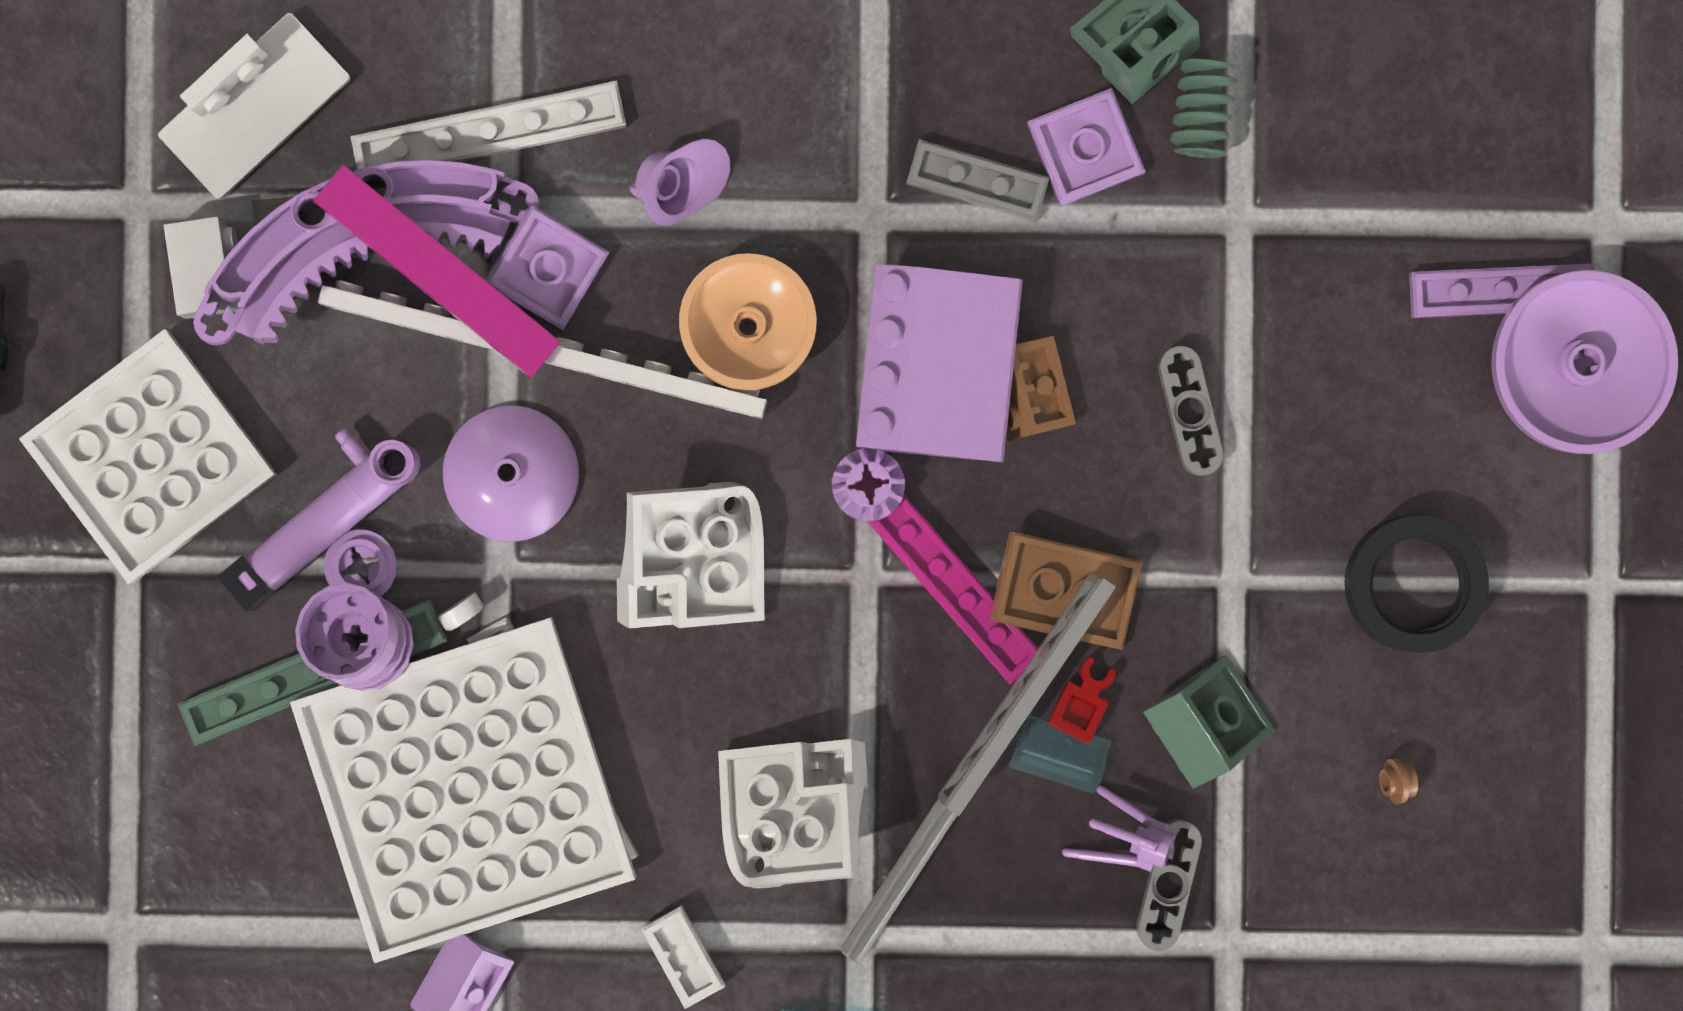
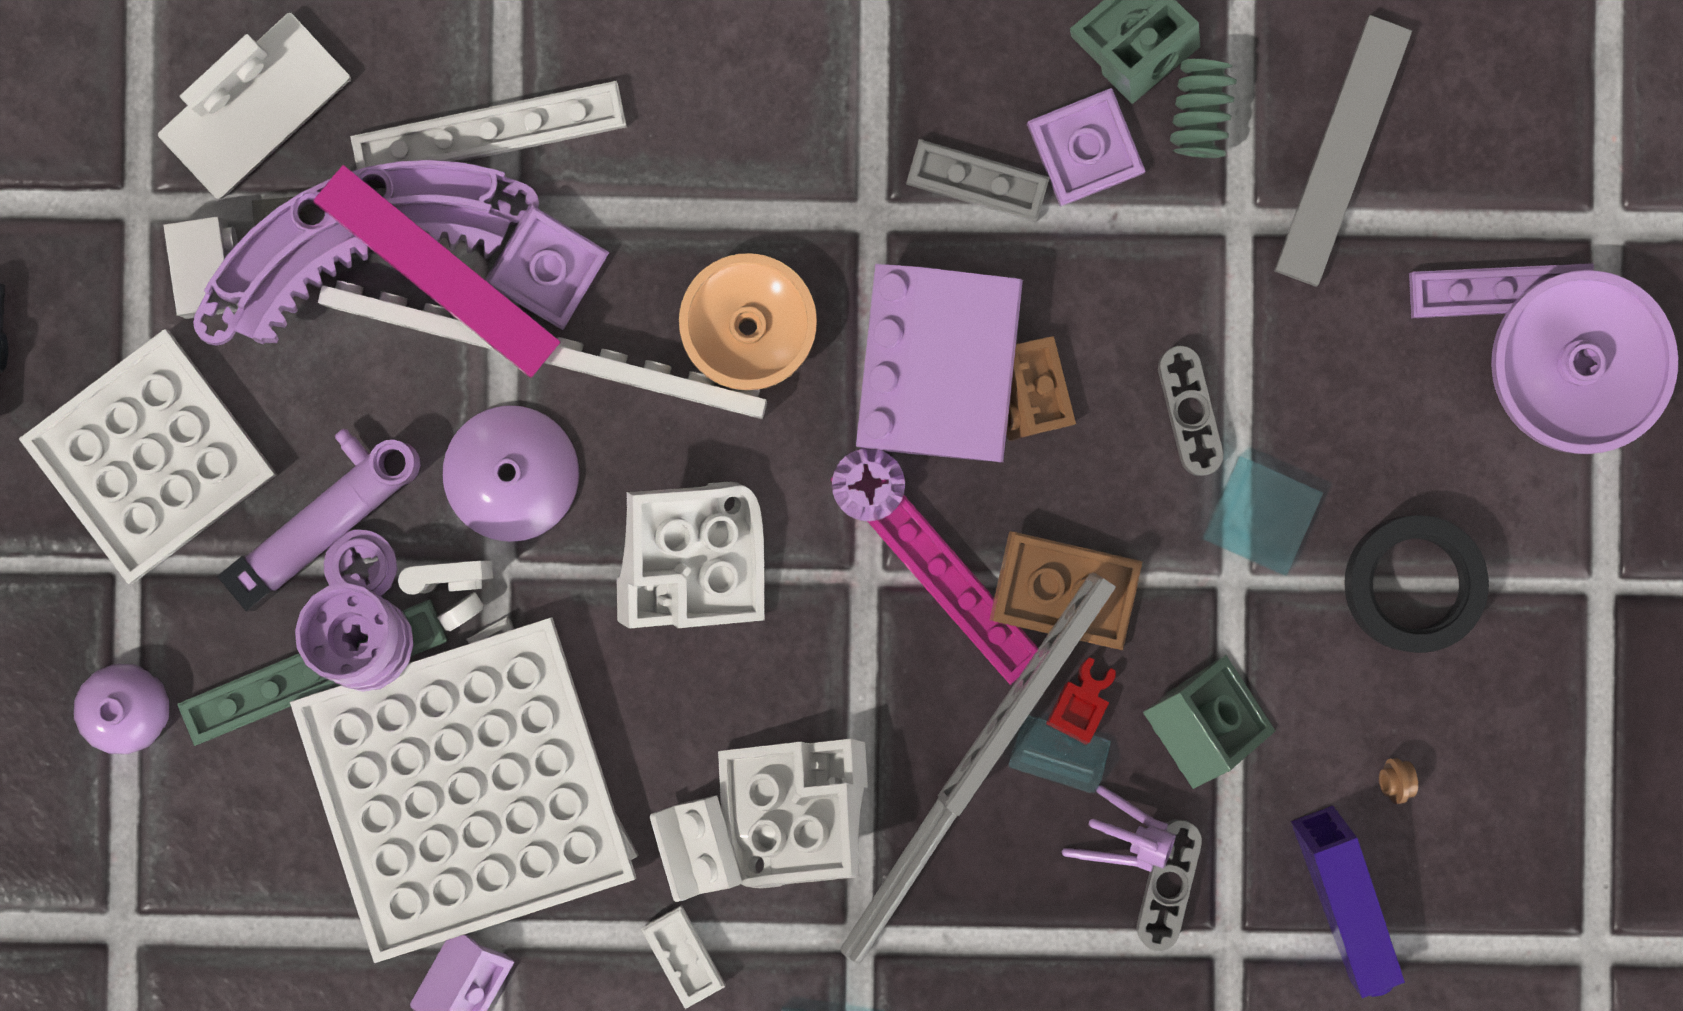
lavender piece [629,138,730,226] -> none
none -> lavender cylinder [74,664,169,754]
none -> white plate [398,561,493,595]
none -> white bracket [650,795,743,902]
none -> clear light blue tile [1202,456,1323,576]
none -> light grey tile [1274,15,1412,287]
none -> dark purple slope [1291,806,1405,999]

